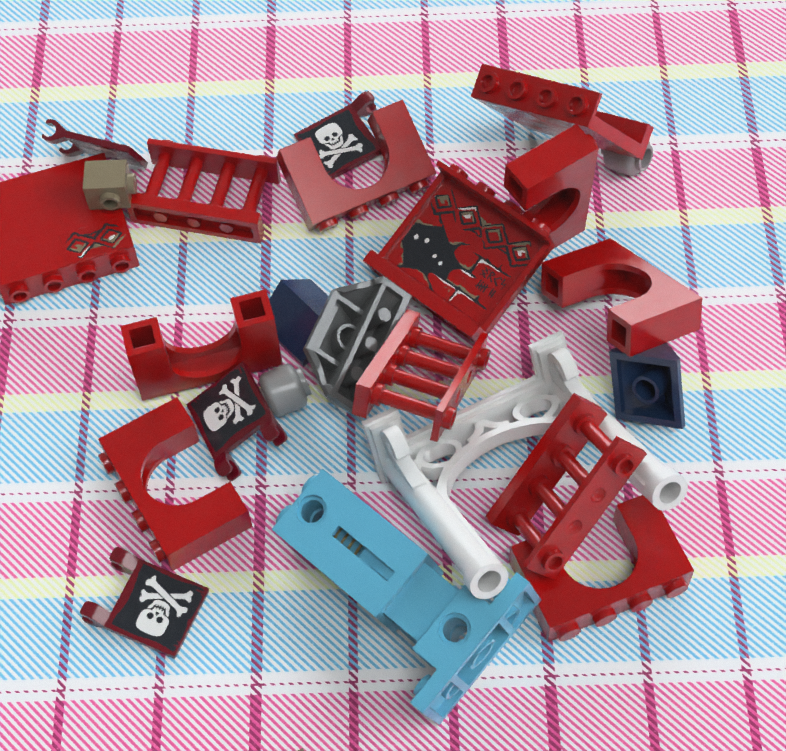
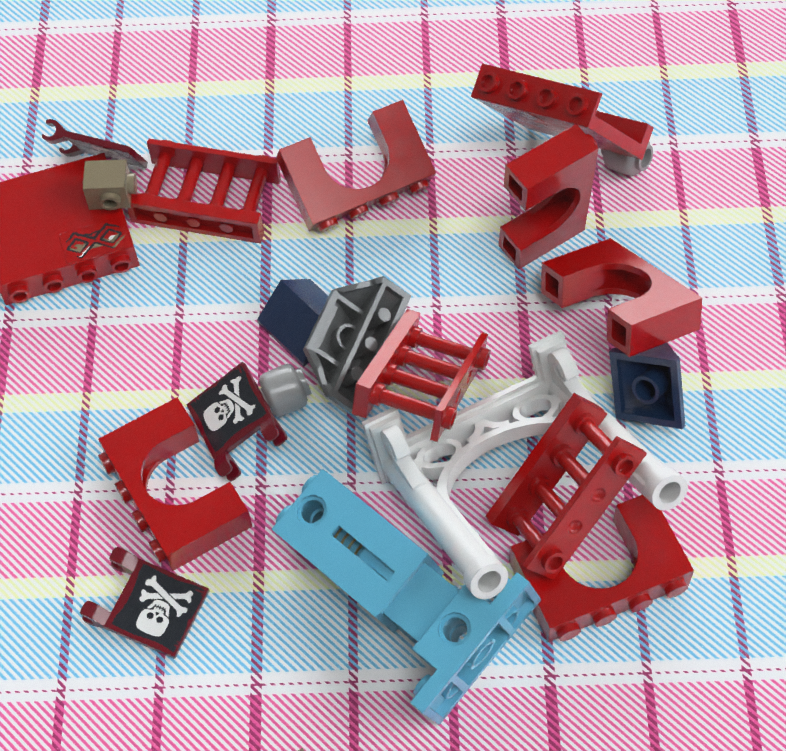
red arch [120,289,283,401] -> none
flag [294,91,381,179] -> none
red panel [363,160,555,344] -> none

